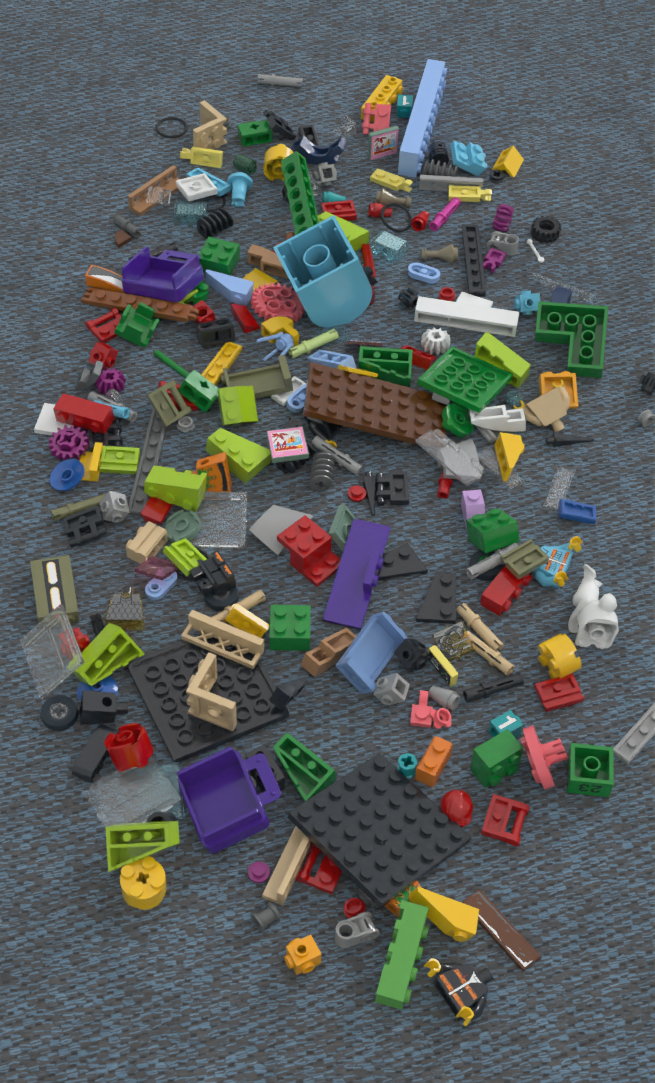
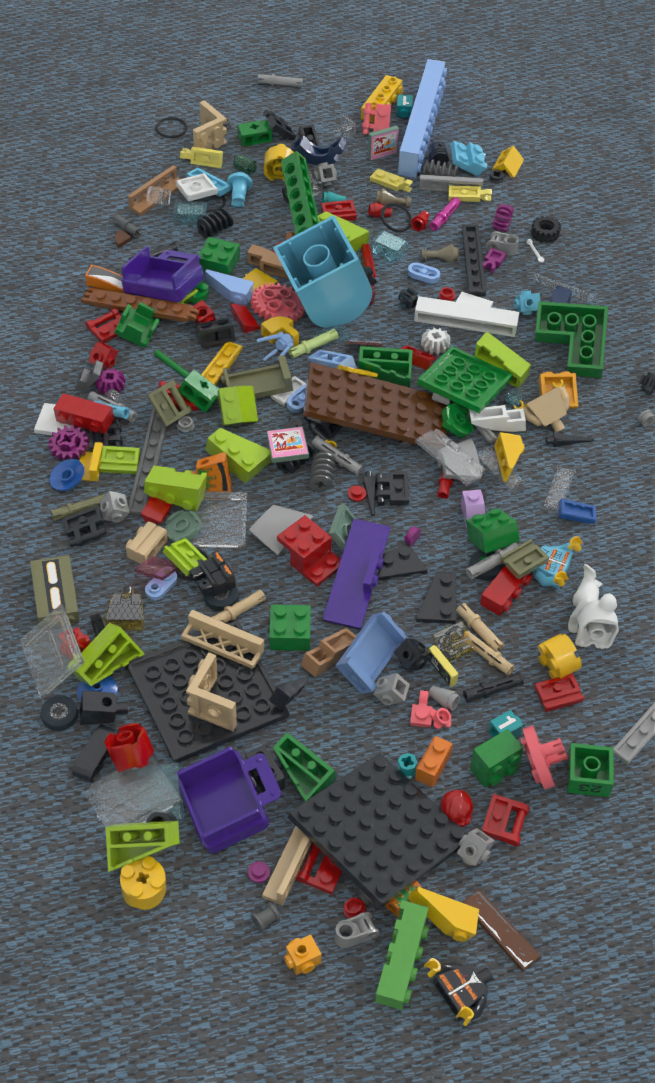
yellow panel [225,603,270,638] -> none
none -> magenta tile [404,526,421,546]
none -> light grey brick [457,828,495,866]

